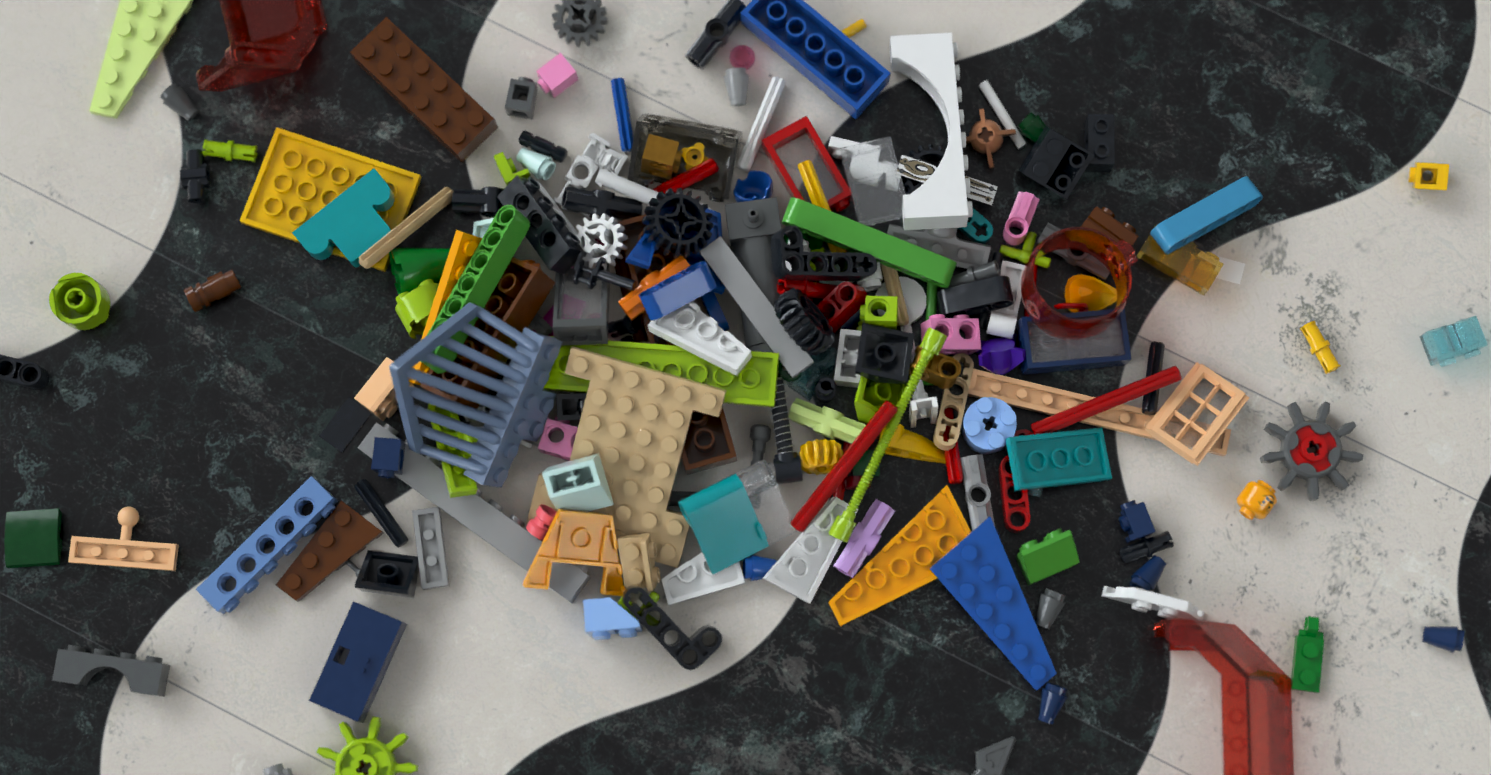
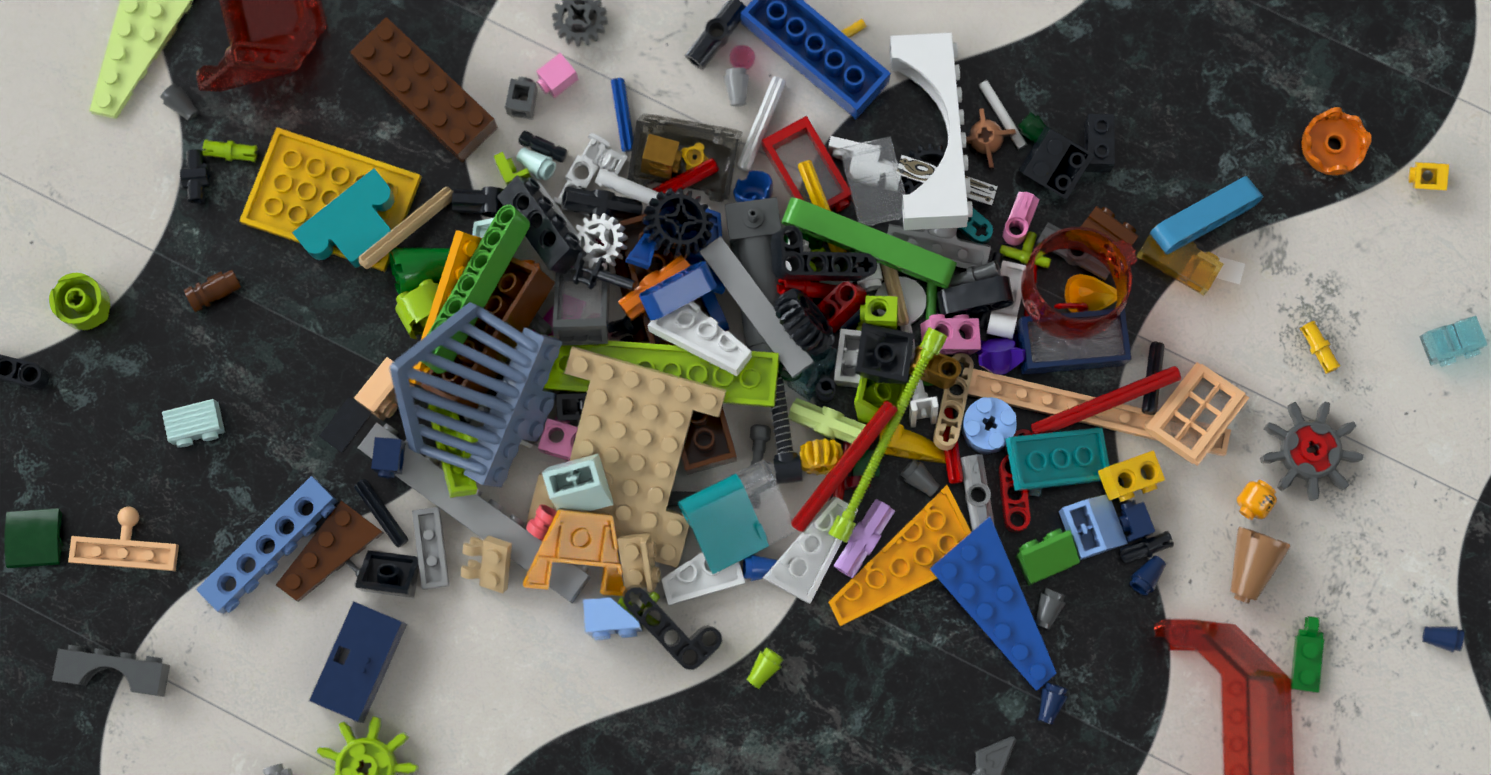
white wing [1101,586,1204,622] -> none
none -> light aqua brick [162,399,225,448]
none -> tan plate [461,536,512,594]
none -> lime cone [747,647,783,689]
none -> dark grey cone [900,459,940,497]
none -> light blue slope [1059,494,1128,561]
none -> yellow brick [1098,450,1165,502]
none -> medium nougat cone [1230,526,1291,604]
none -> orange plate [1302,107,1372,176]

